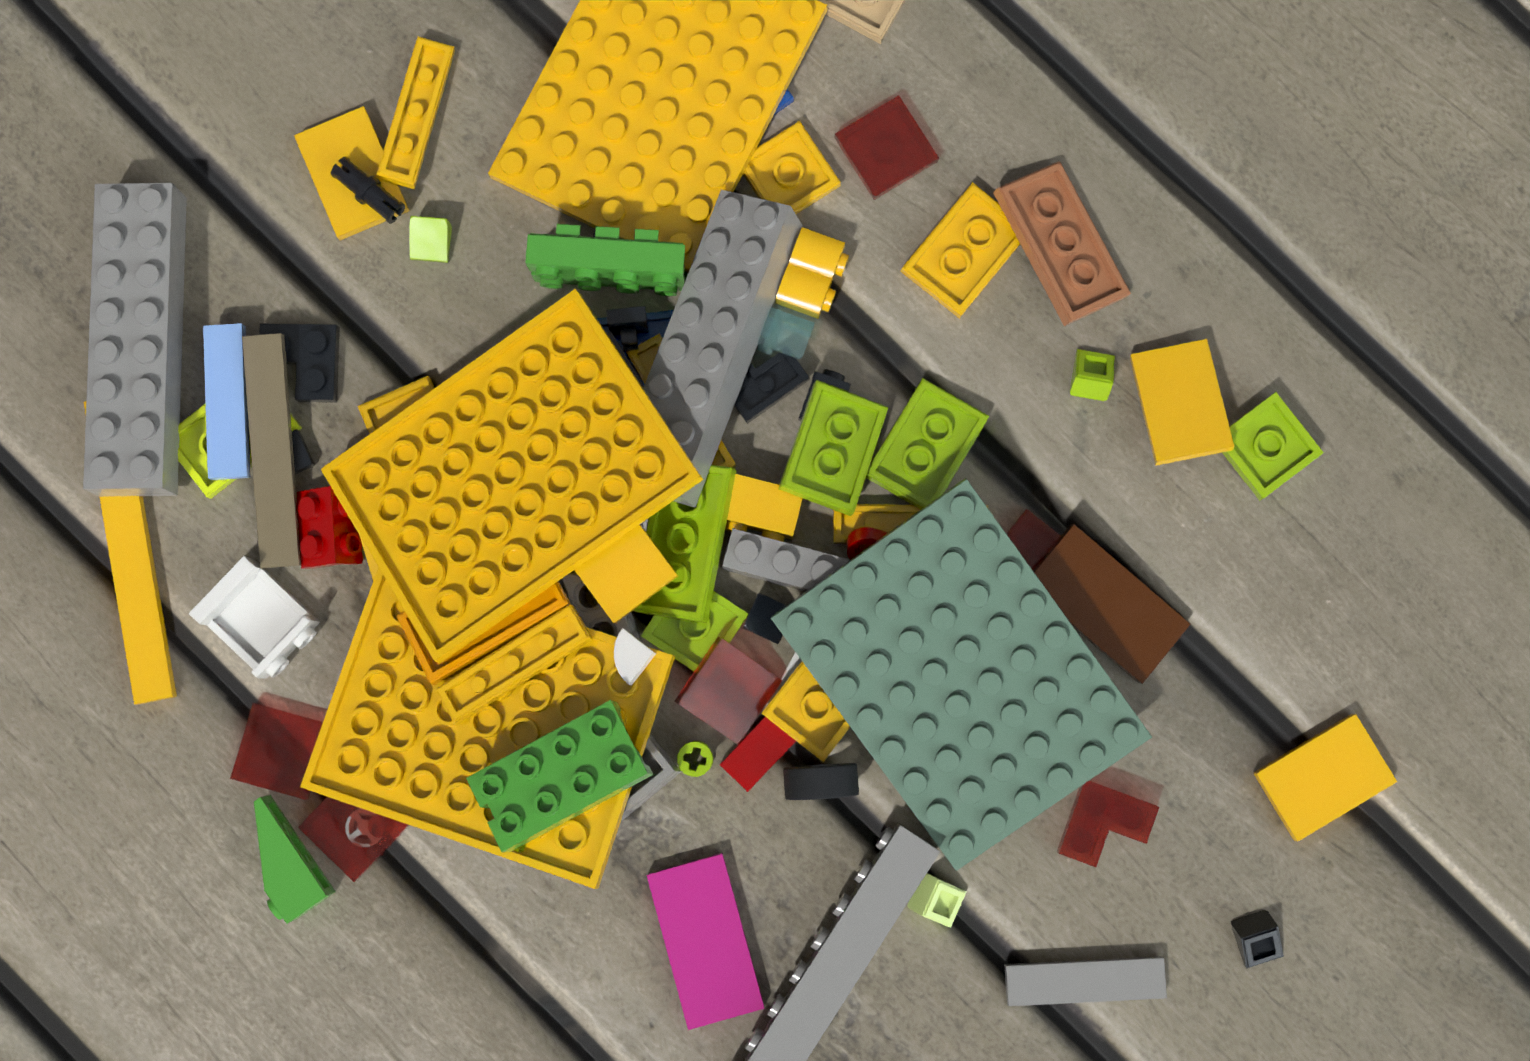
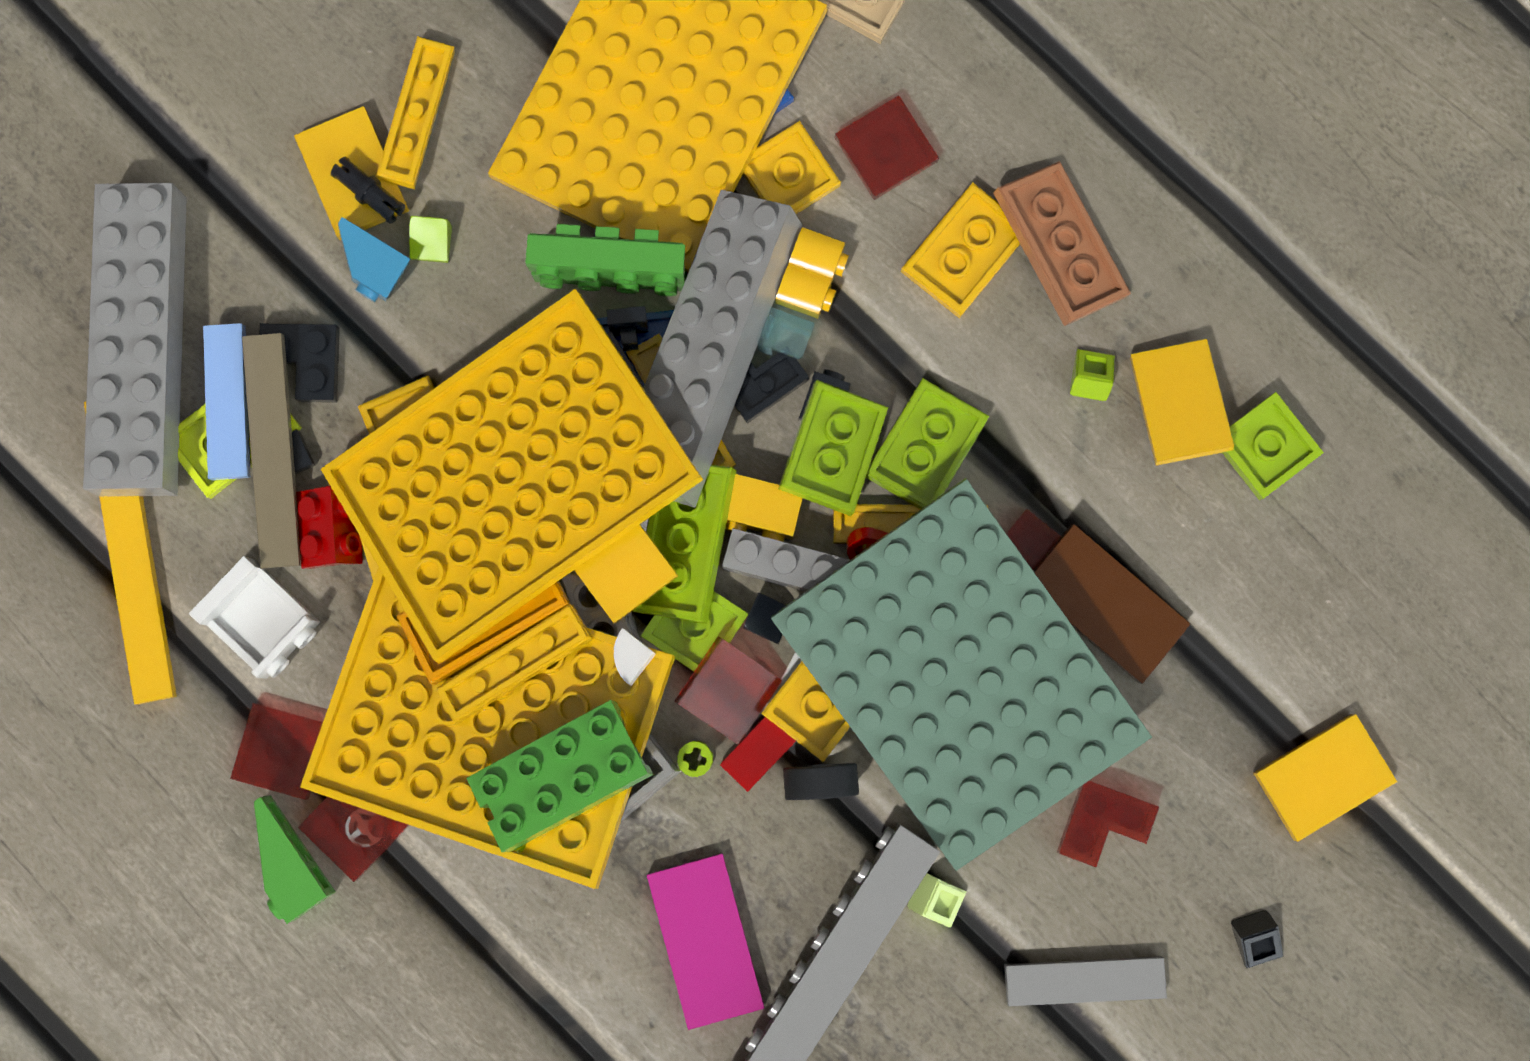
none -> dark azure slope [338,217,410,302]

